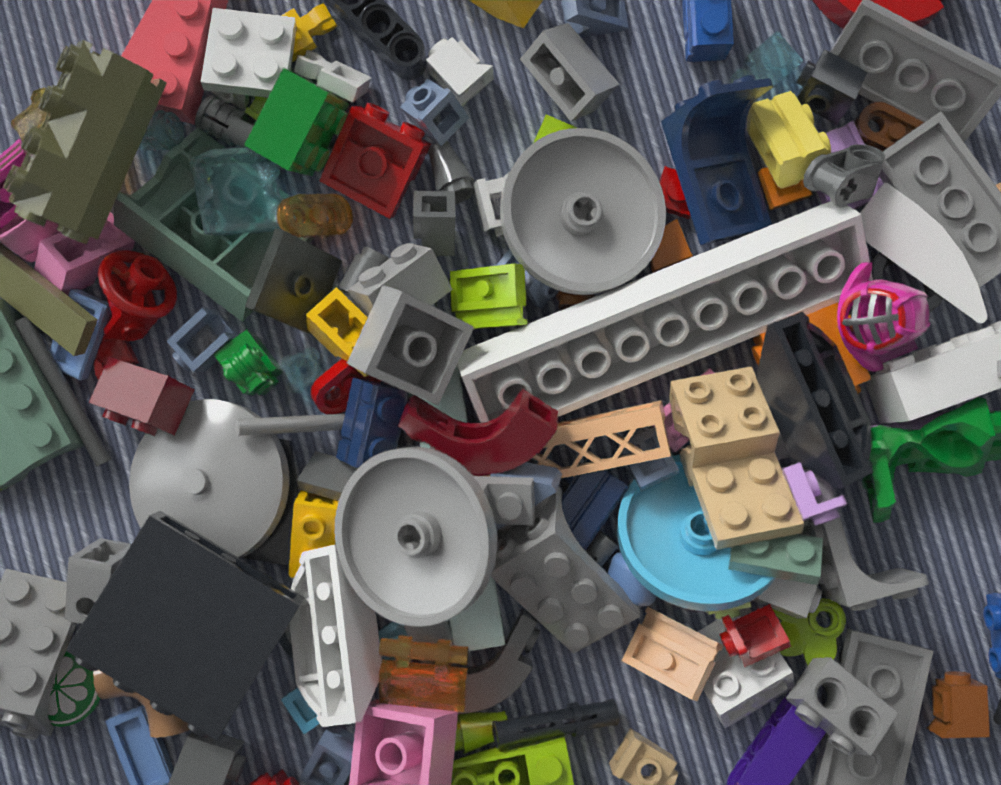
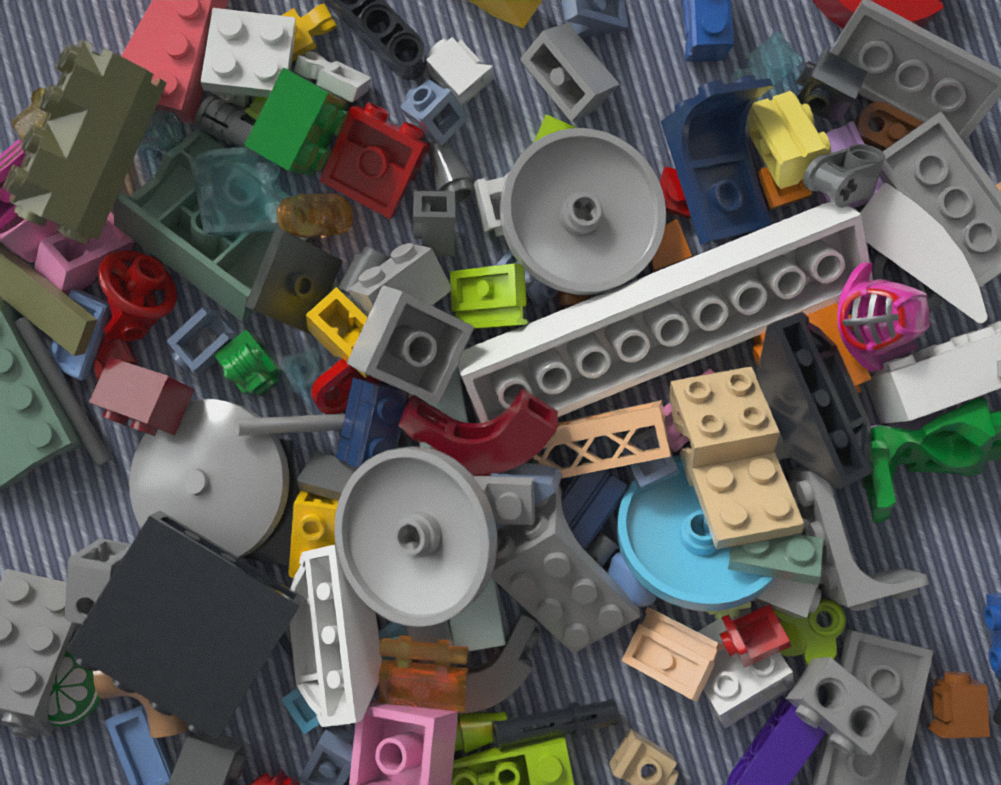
lavender bracket [782,463,847,526] -> none

